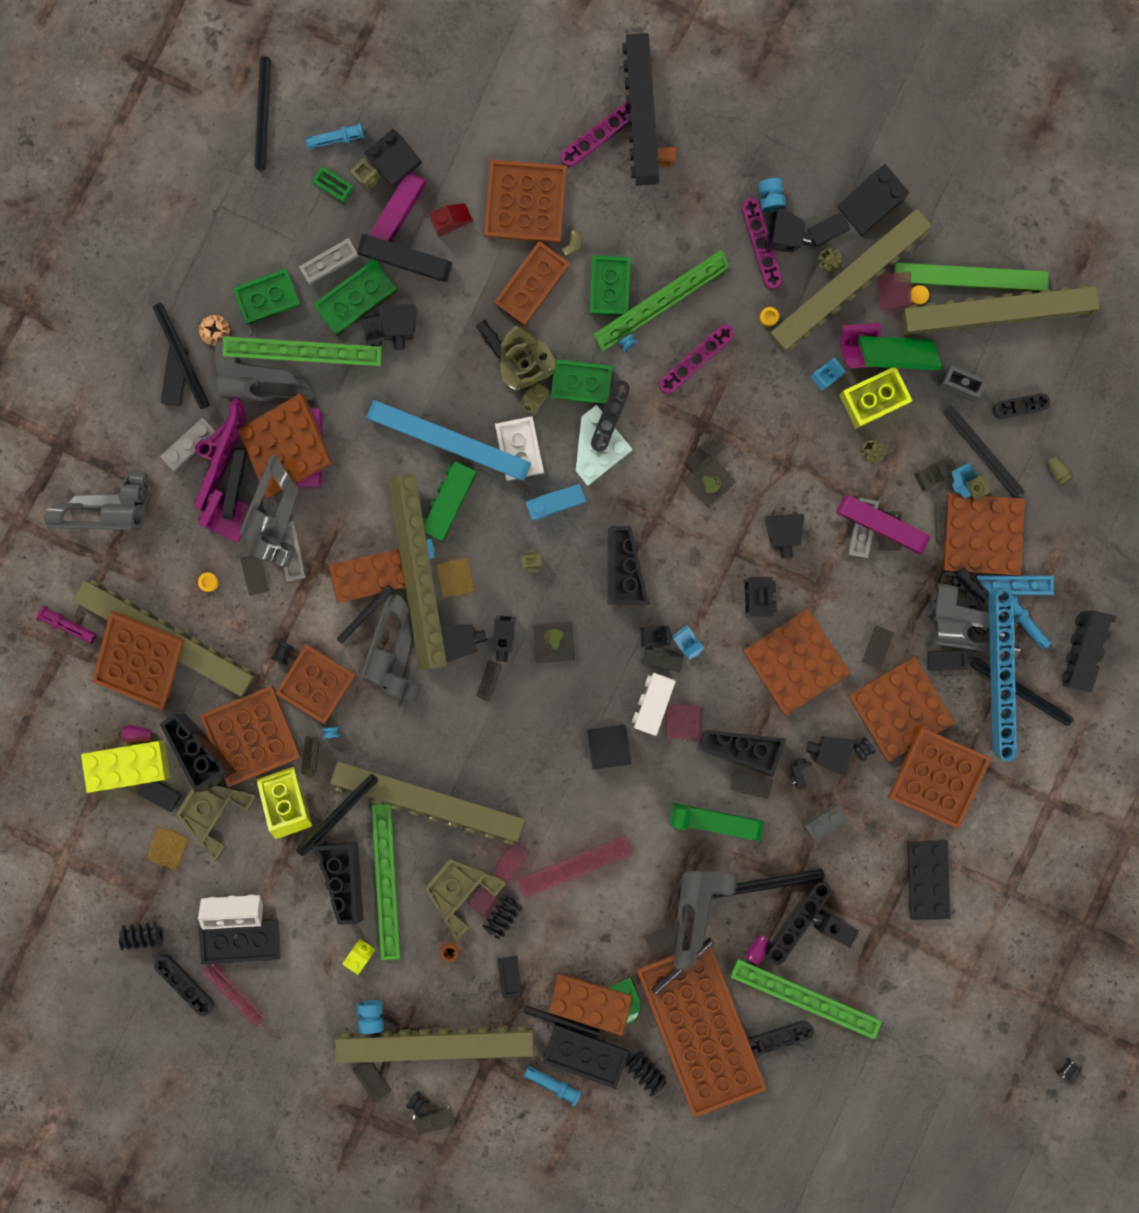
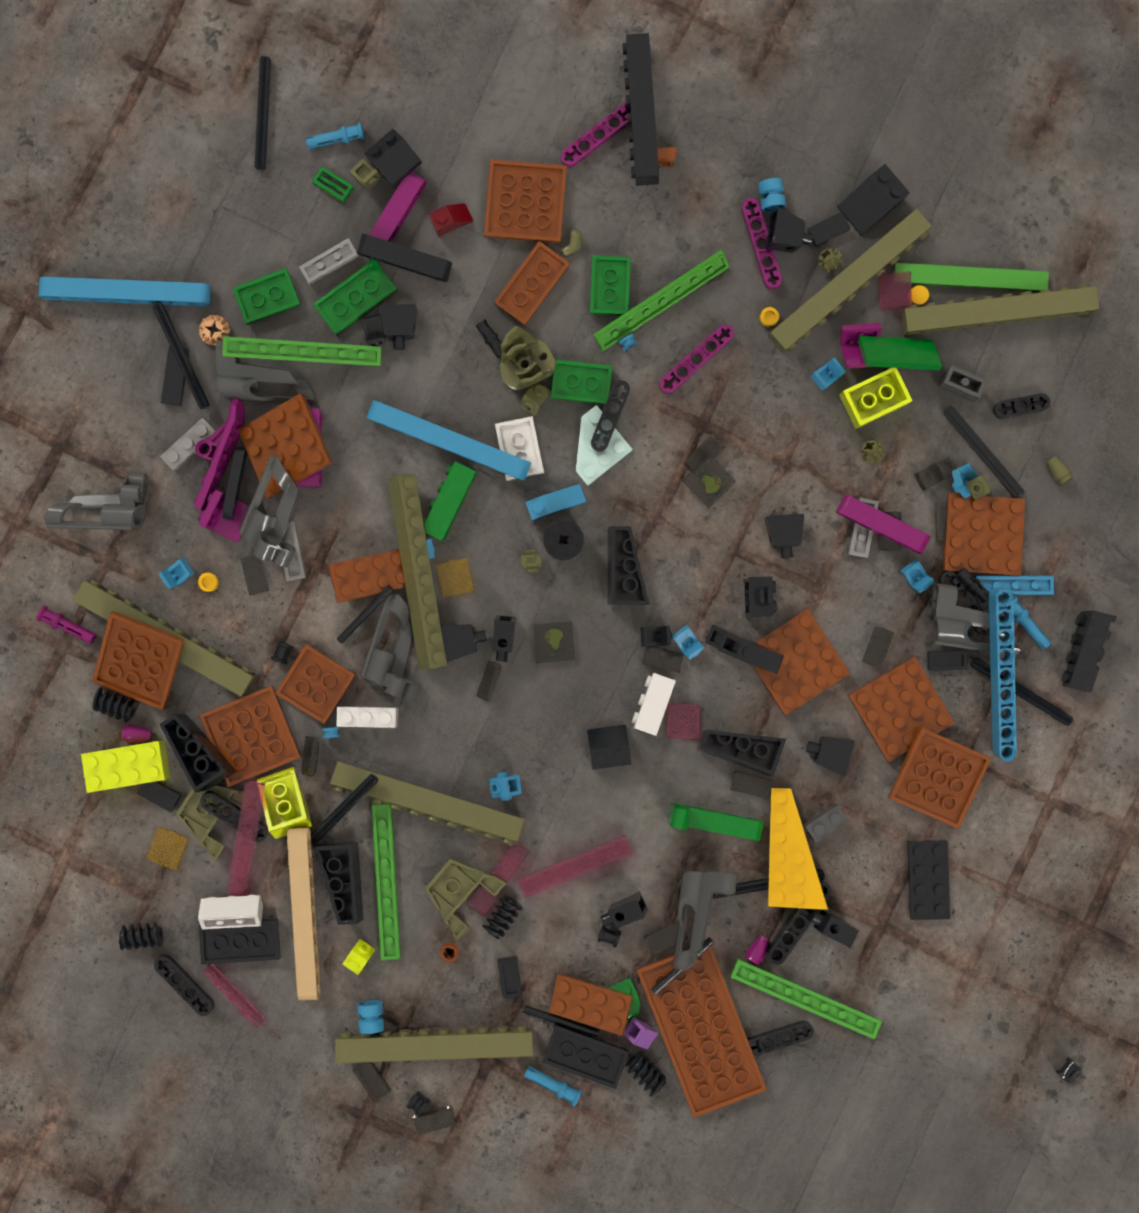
black bracket [789,758,812,790] -> none
black wheel [853,737,876,762] -> none
none -> dark azure beam [38,277,211,306]
none -> black piece [93,687,138,723]
none -> dark azure bracket [159,558,195,589]
none -> black beam [200,791,268,842]
none -> clear pink plate [226,781,266,896]
none -> tan beam [287,828,320,1001]
none -> white brick [337,706,398,728]
none -> dark azure brick [489,772,522,801]
none -> black wheel [543,519,584,560]
none -> black bush [597,925,621,948]
none -> black torso [601,891,648,928]
none -> medium lavender brick [624,1017,658,1050]
none -> black slope [705,625,784,674]
none -> yellow wing [768,788,828,910]
none -> dark azure bracket [900,559,934,593]

